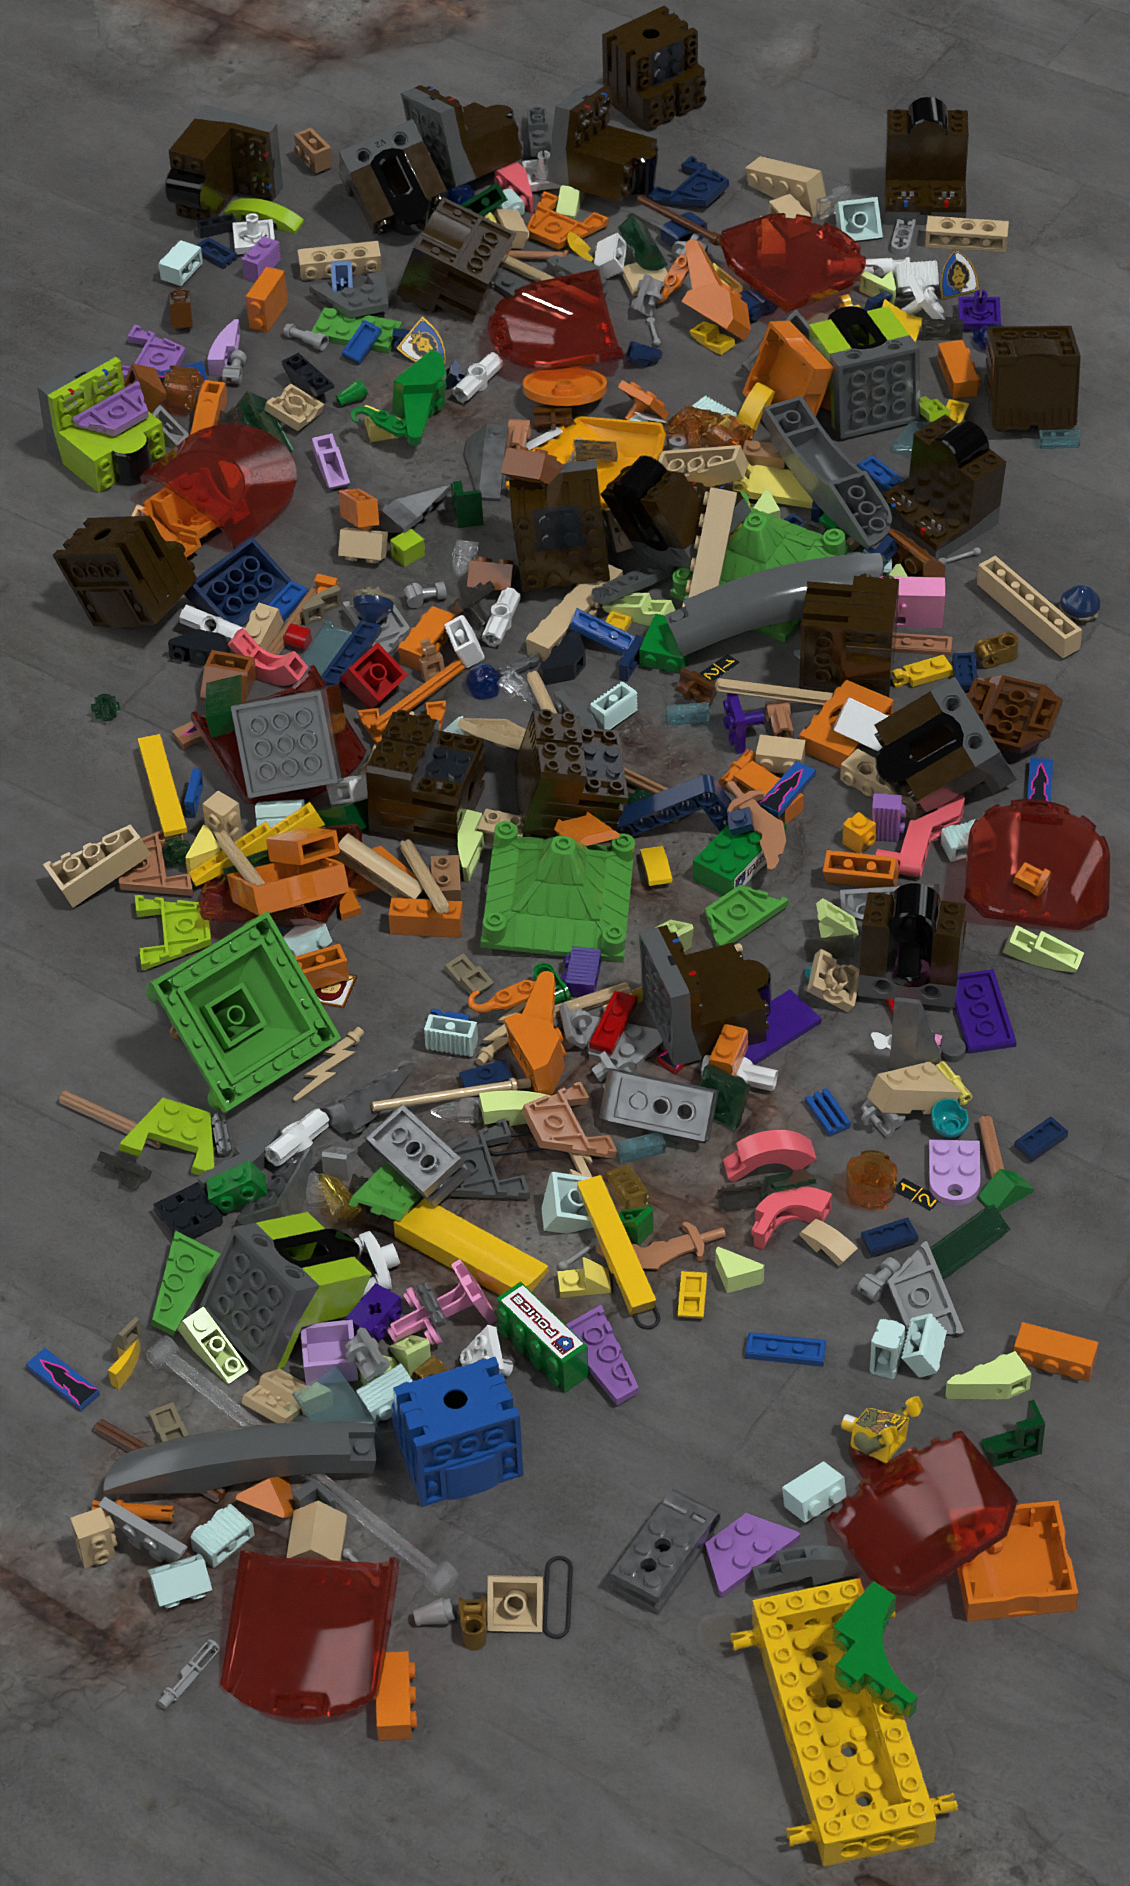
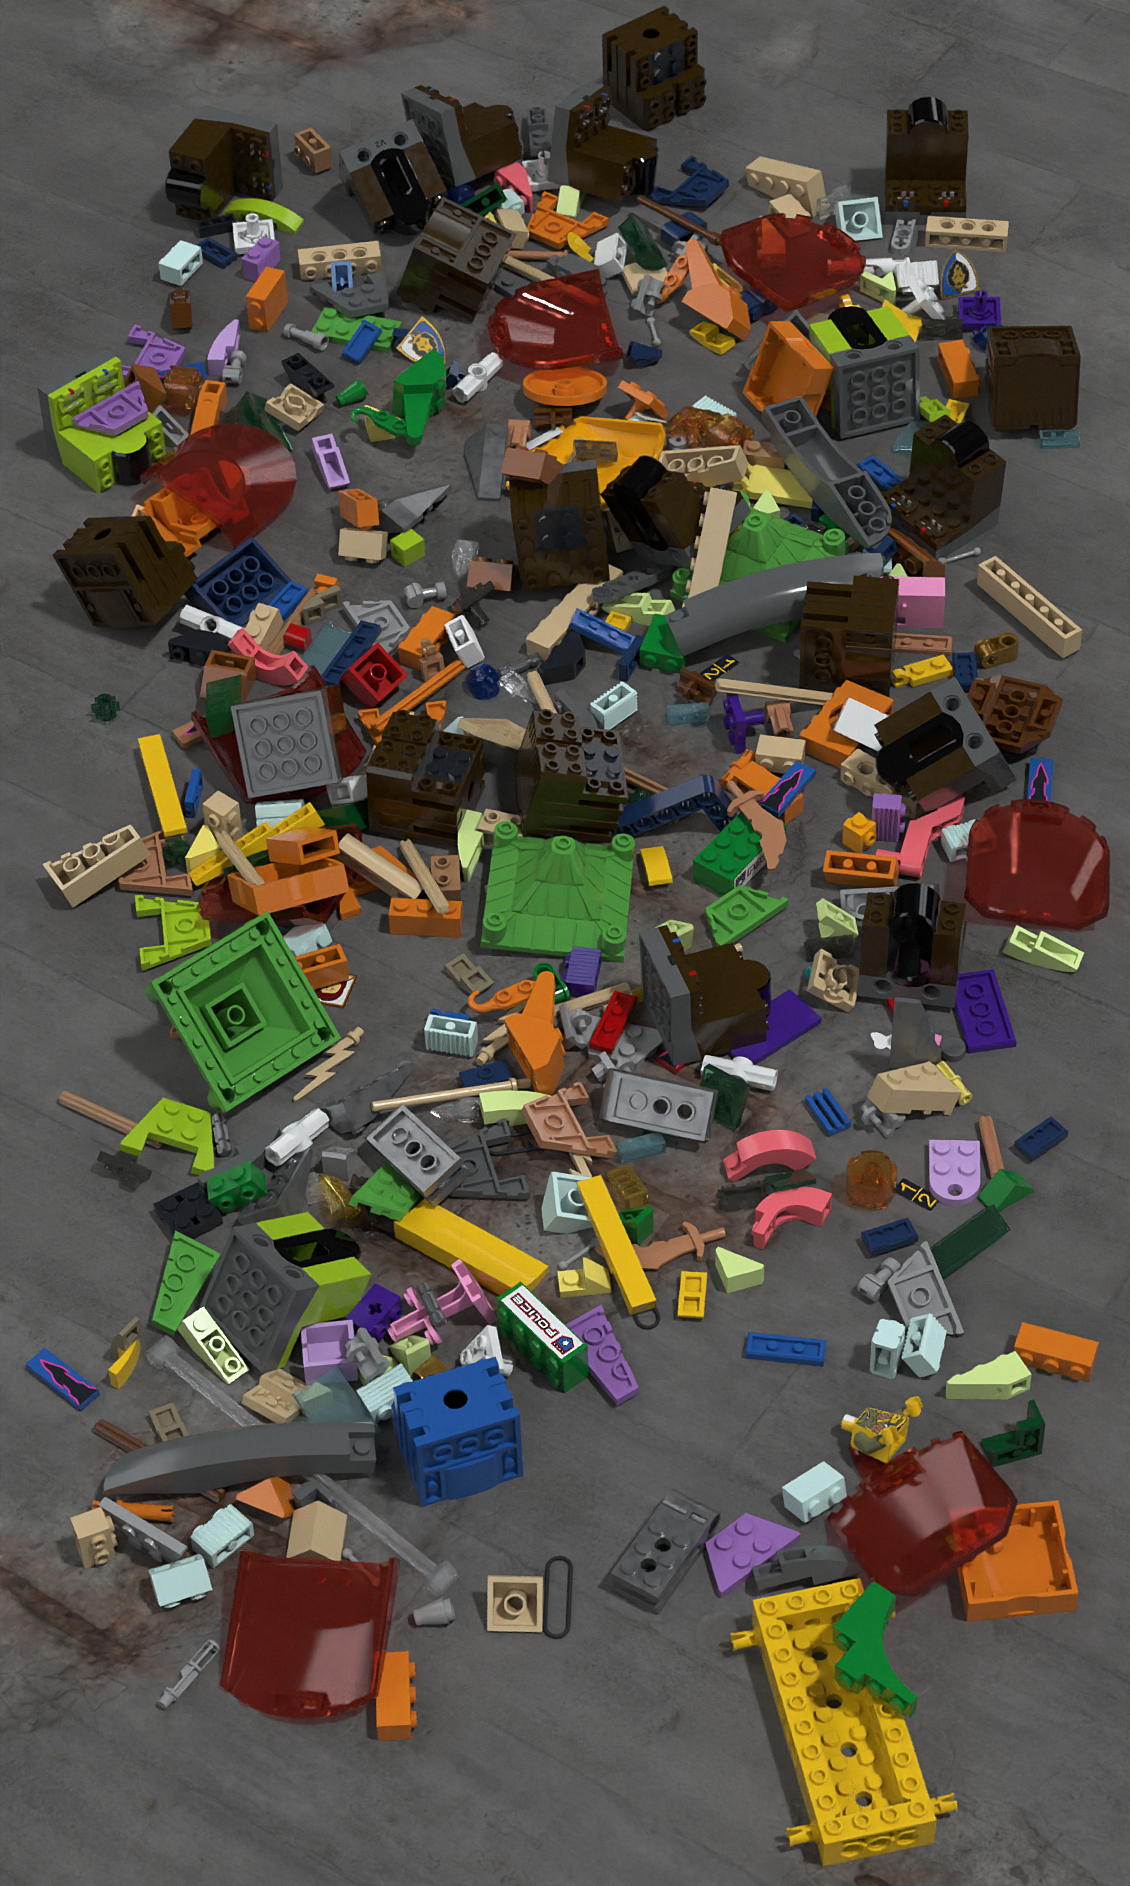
white connector [338,1231,400,1299] -> none
dark blue hair [352,587,396,624] -> none
dark green panel [451,481,483,528] -> none
pearl gold piece [458,1596,487,1650] -> none
white piece [482,587,520,647] -> none
orange slope [554,812,620,846] -> none
orange brick [709,1024,748,1084] -> none
dark blue plate [727,806,755,836] -> none
yellow slope [737,382,775,431] -> none
tan slope [799,1219,858,1266] -> none
dark blue plate [861,291,892,321] -> none
teal hair [931,1098,969,1138] -> none
orange tile [1013,862,1052,897] -> none
dark blue hair [1059,585,1101,624] -> none

